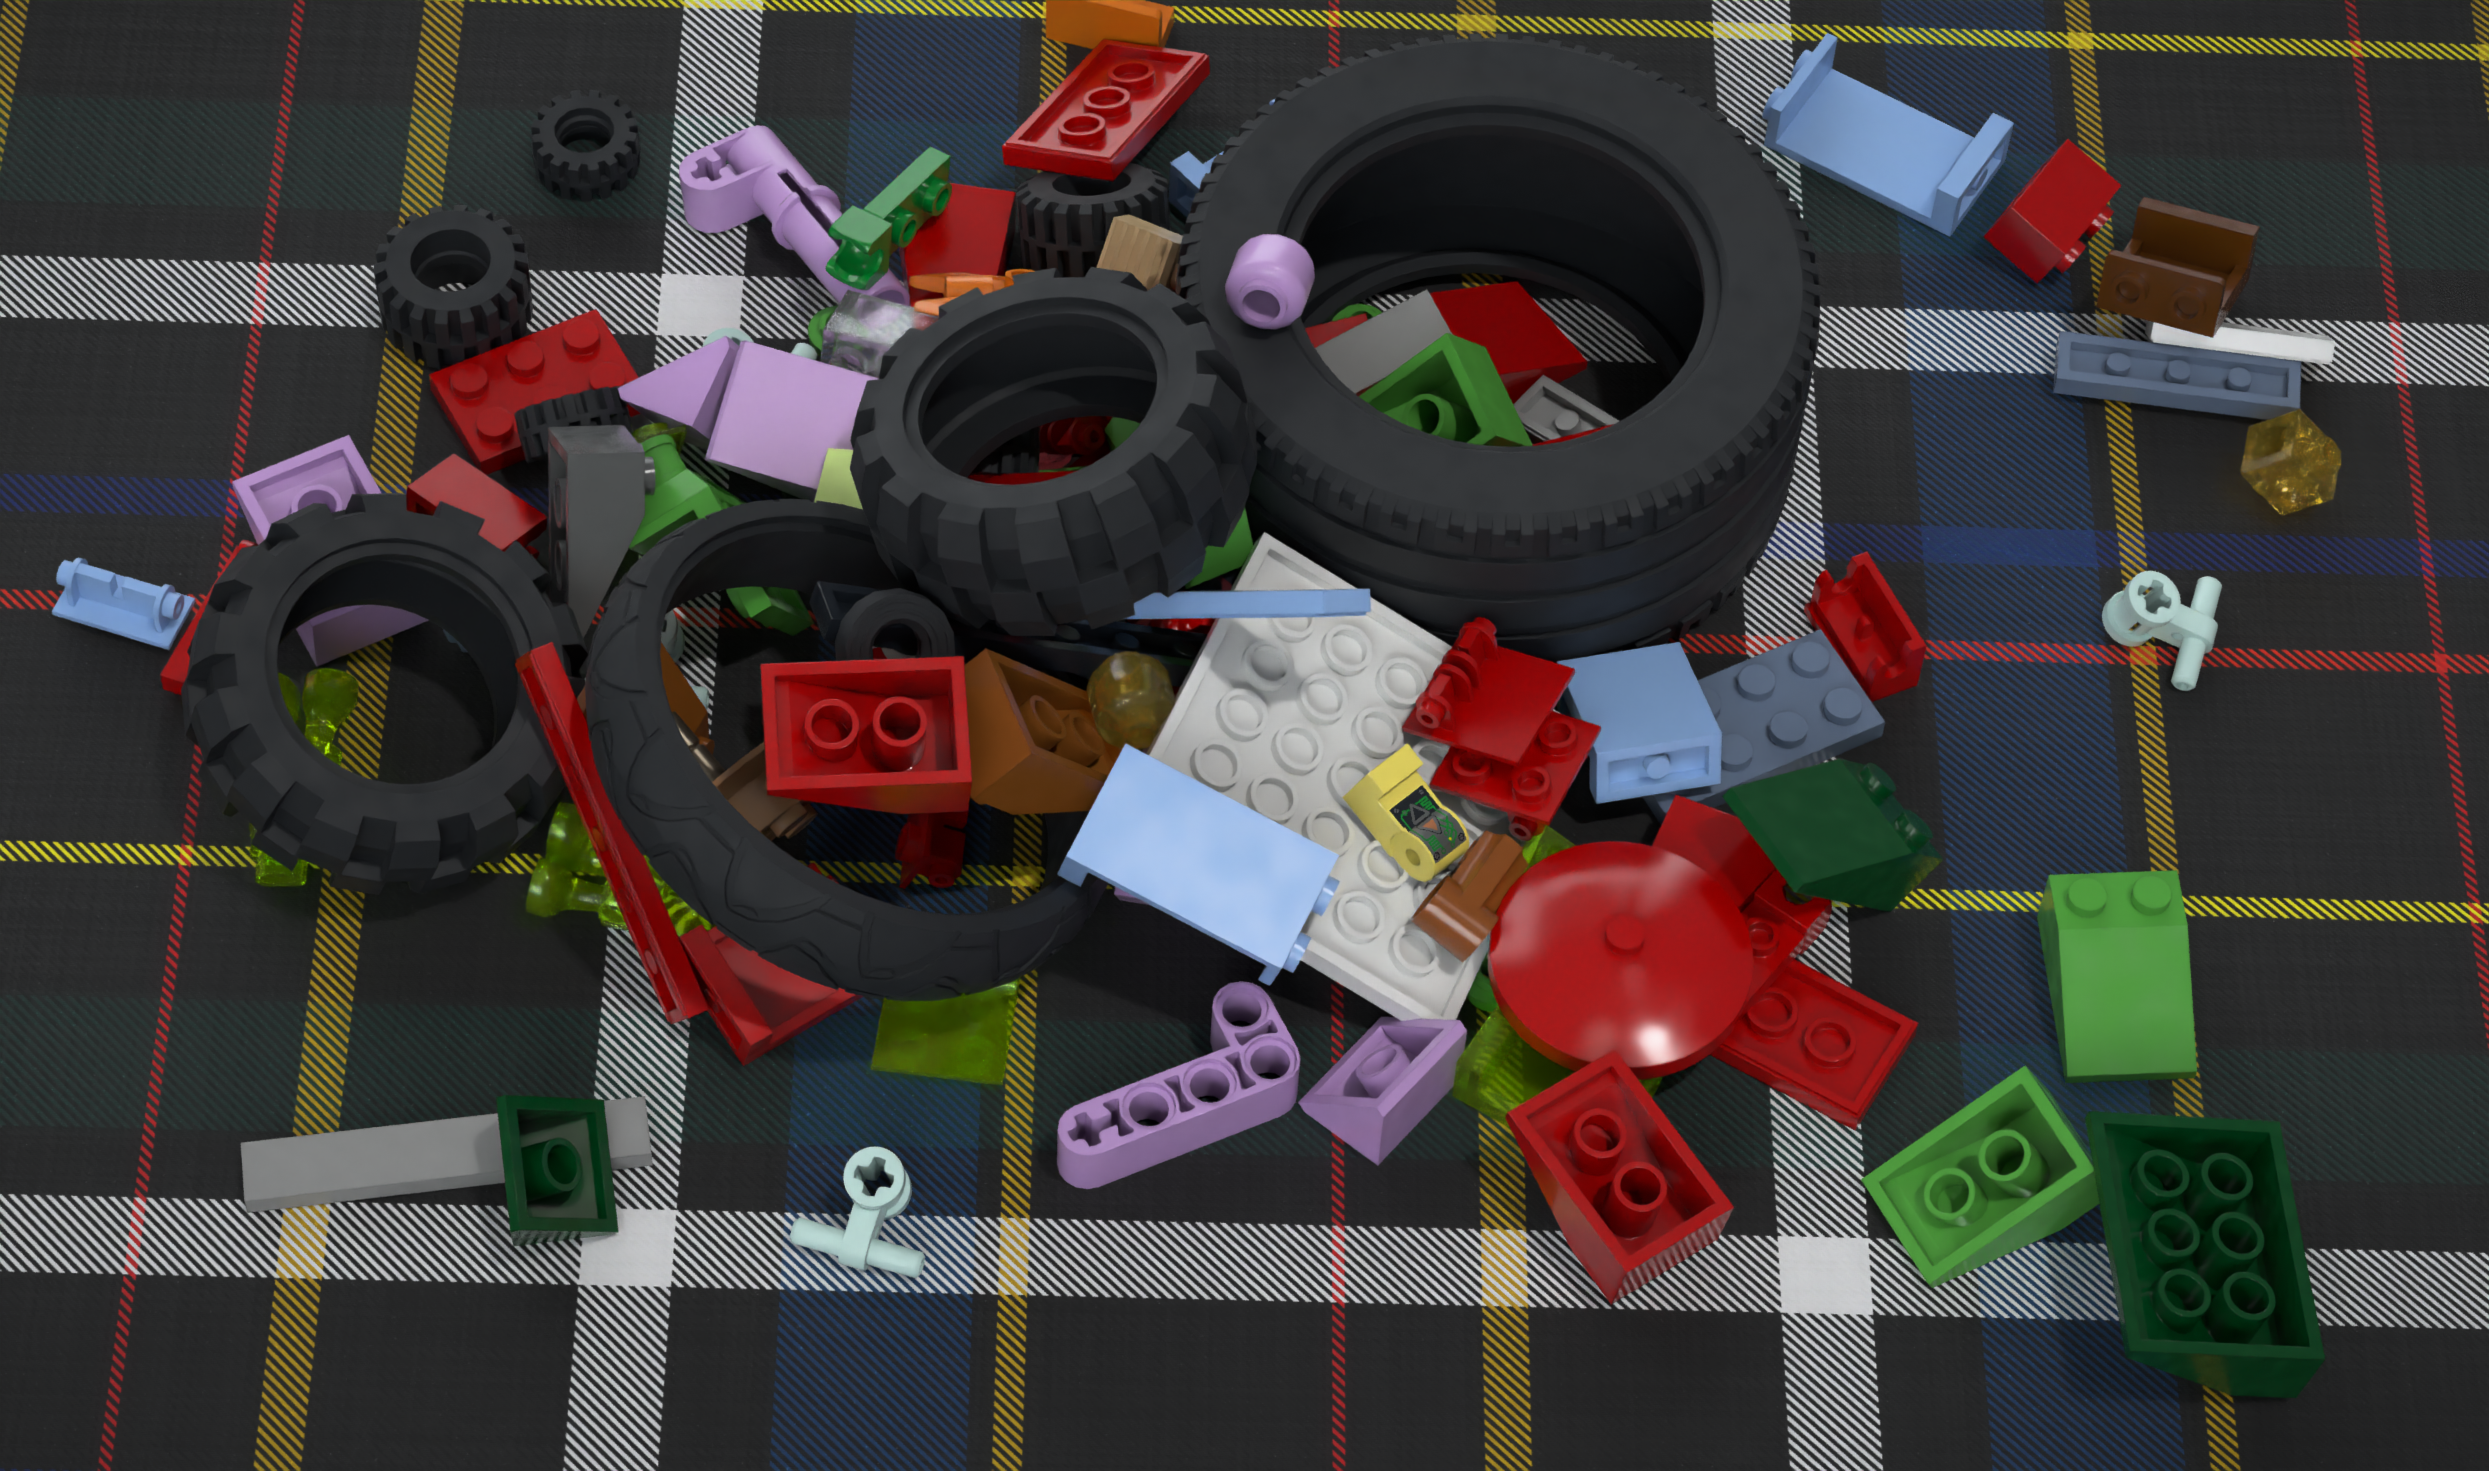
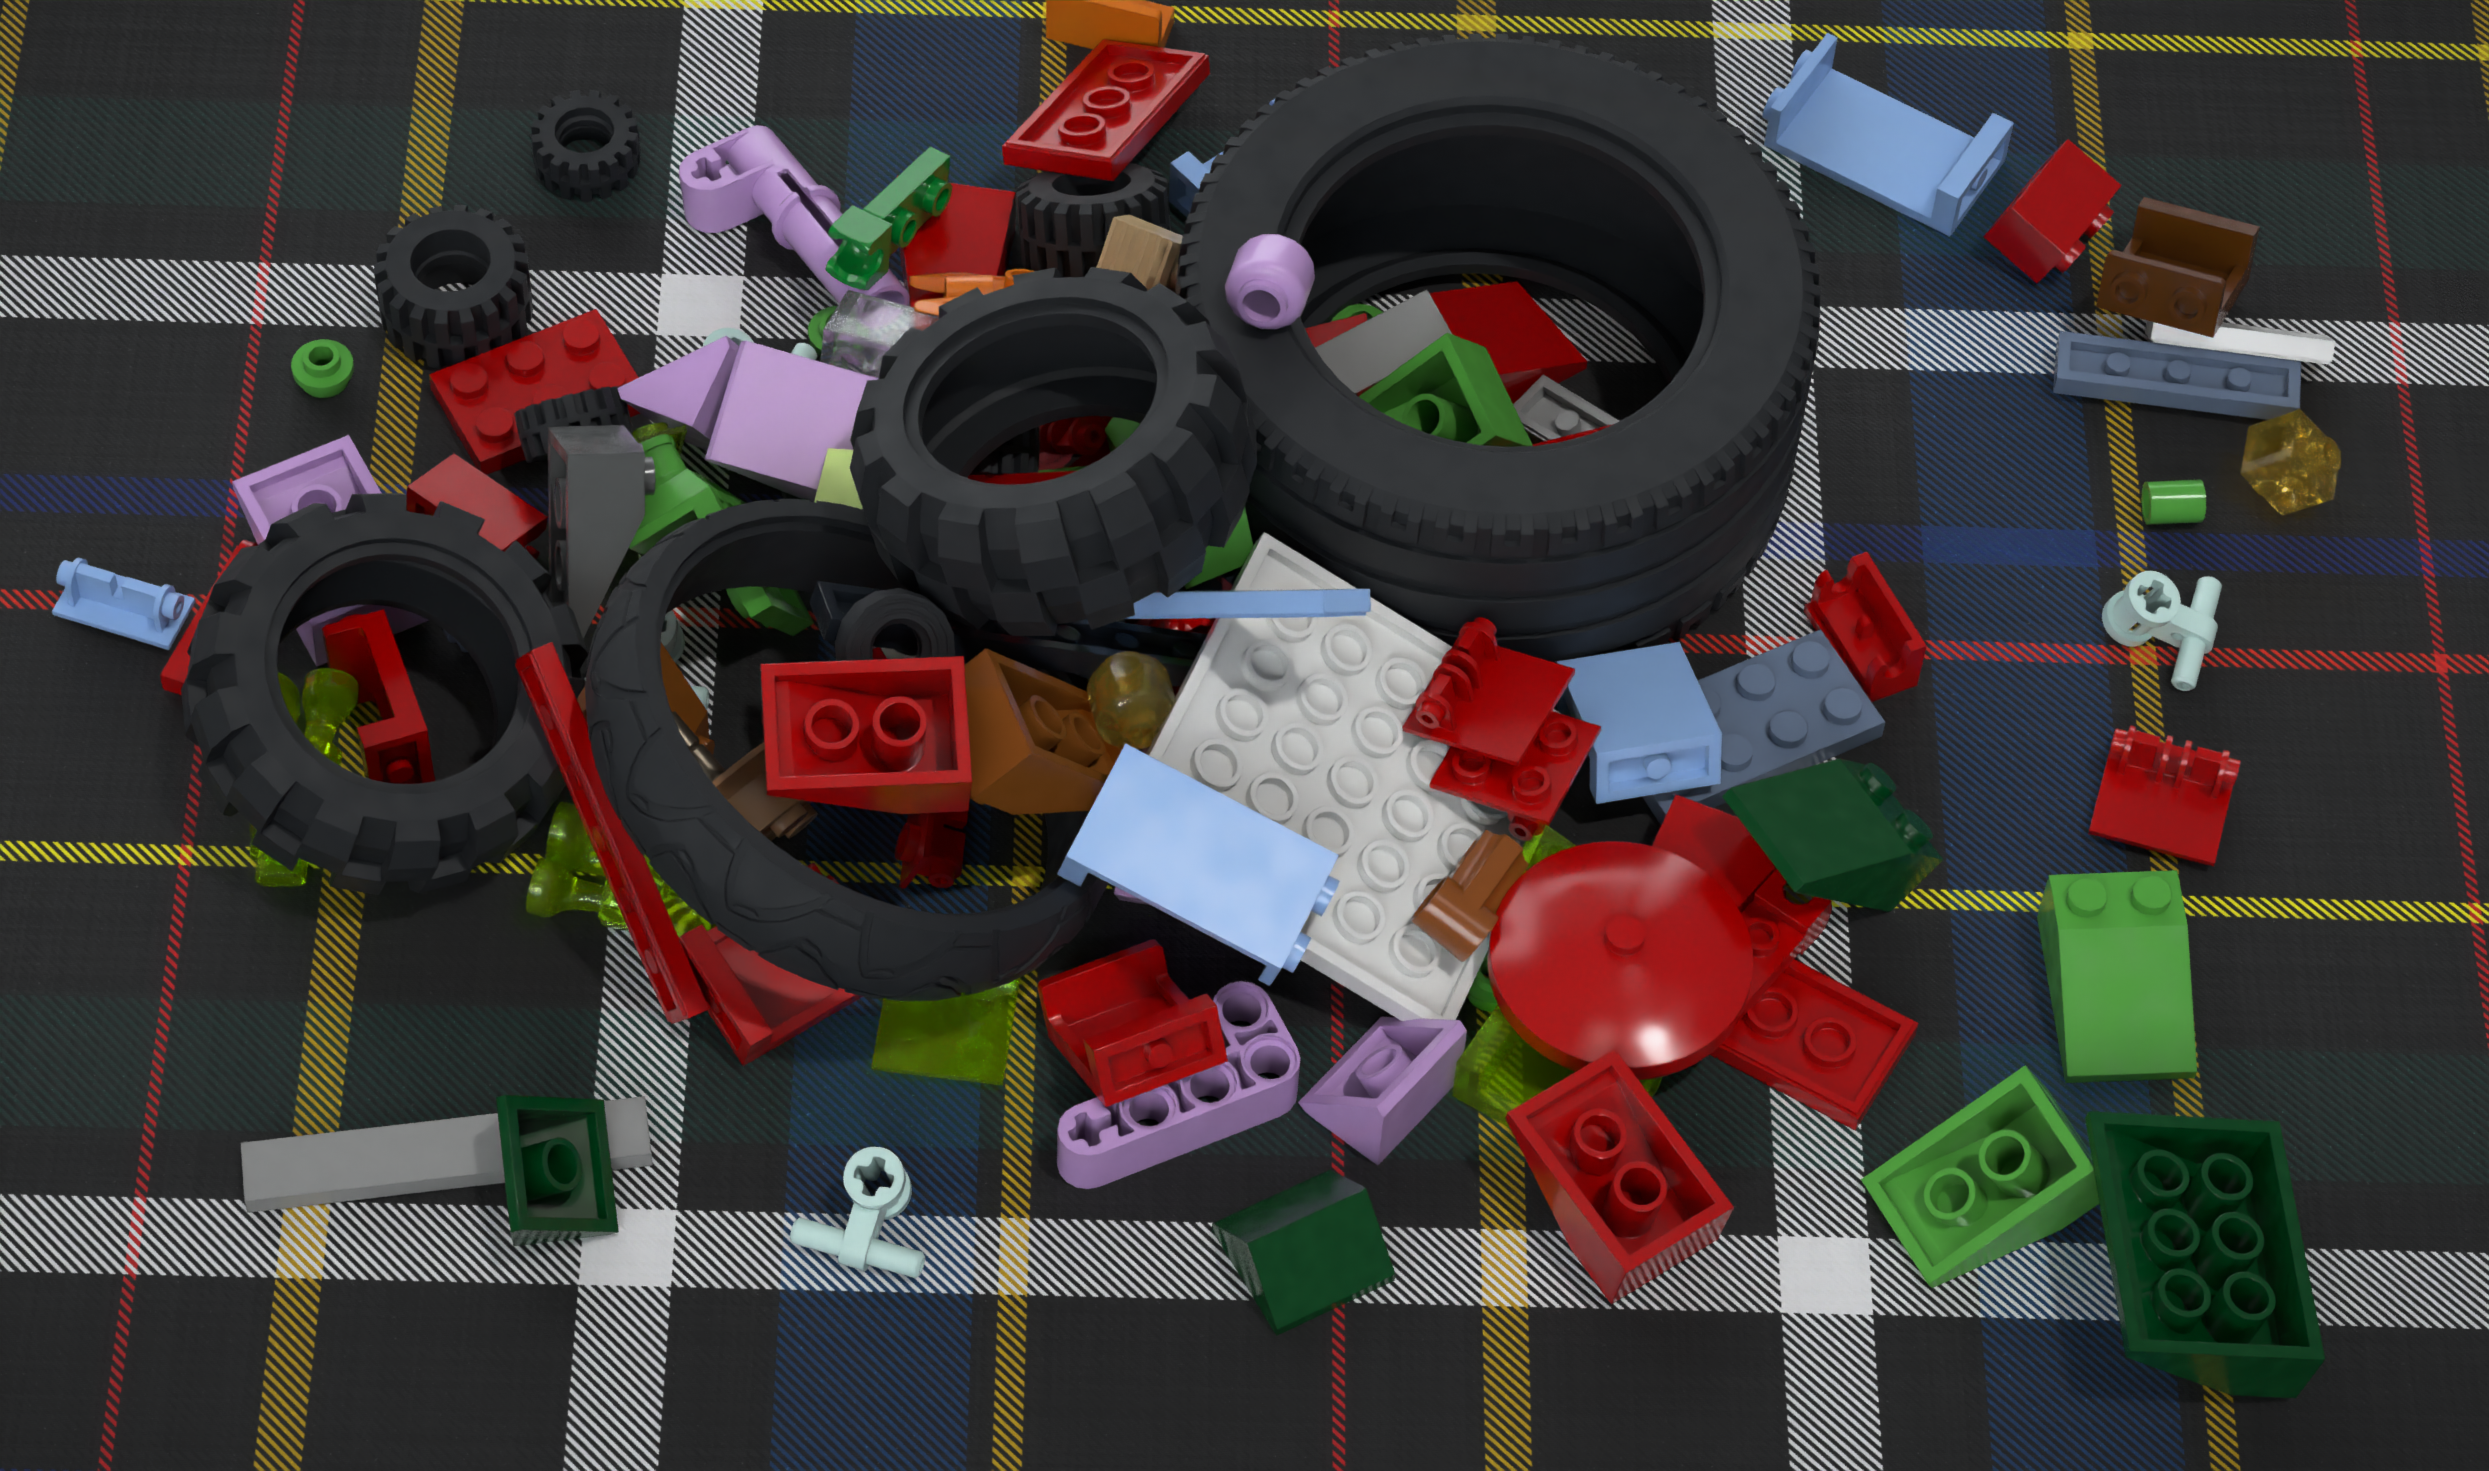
light yellow leg [1342,743,1469,882] -> none
none -> bright green plate [291,339,354,398]
none -> red panel [322,609,435,784]
none -> red panel [1037,939,1228,1107]
none -> dark green slope [1212,1170,1396,1336]
none -> red hinge [2088,725,2241,867]
none -> bright green hinge [2141,479,2206,525]

